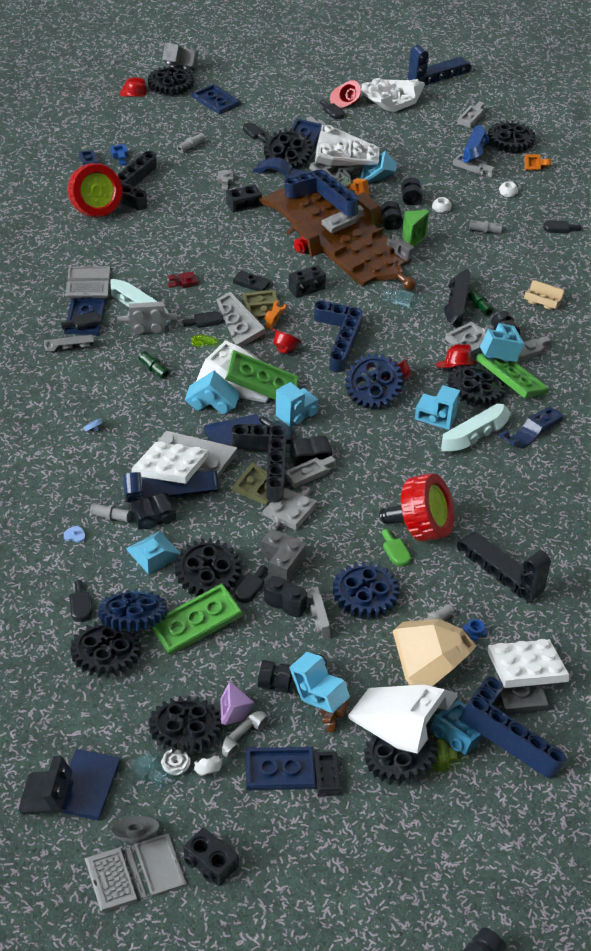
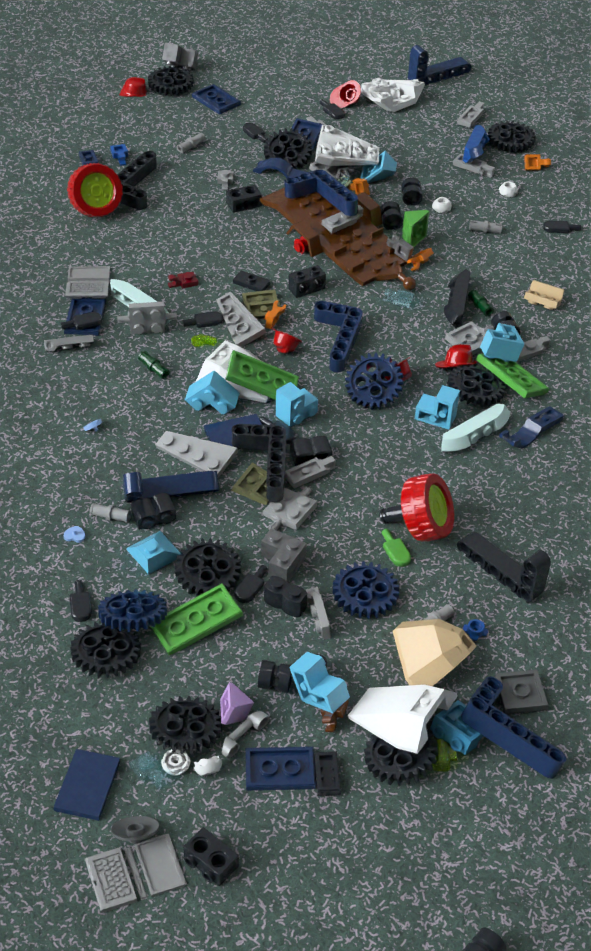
black bracket [18,756,73,815] -> none
white plate [132,441,209,484] -> none
white plate [488,639,569,688] -> none
none -> orange plate [407,248,434,271]

